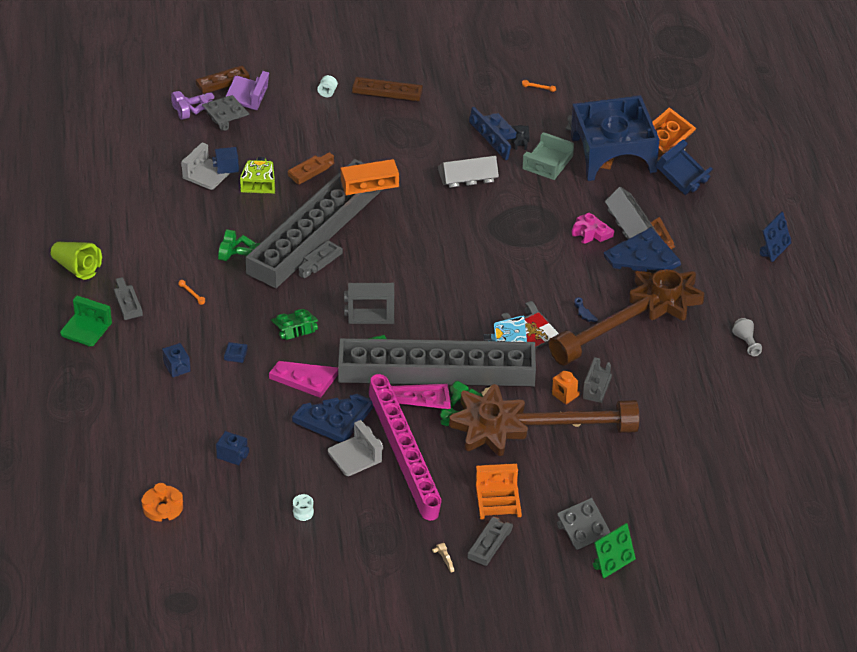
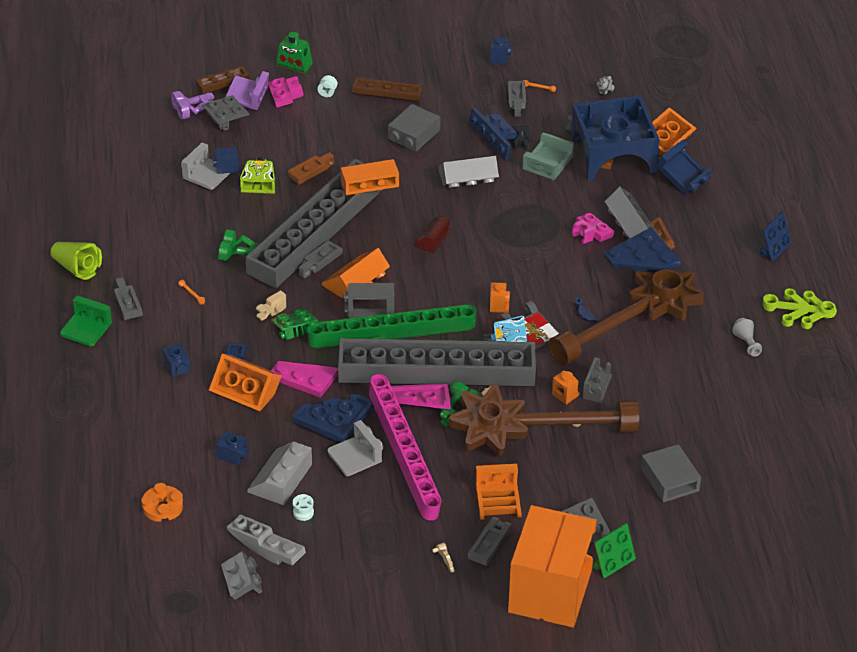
none -> orange slope [209,354,282,411]
none -> dark grey bracket [221,551,263,600]
none -> light grey slope [227,514,306,565]
none -> light grey slope [247,441,312,505]
none -> tan plate [256,291,286,320]
none -> dark pink plate [268,76,304,108]
none -> green torso [276,32,313,73]
none -> green beam [307,305,476,348]
none -> orange slope [321,248,390,298]
none -> dark grey brick [388,104,441,152]
none -> clear red brick [414,216,450,253]
none -> dark blue brick [490,37,512,65]
none -> orange brick [490,282,510,313]
none -> dark grey hinge [508,81,526,117]
none -> orange piece [508,505,597,628]
none -> light grey plant [597,76,615,95]
none -> dark grey brick [641,444,701,502]
none -> lime plant [762,288,837,329]

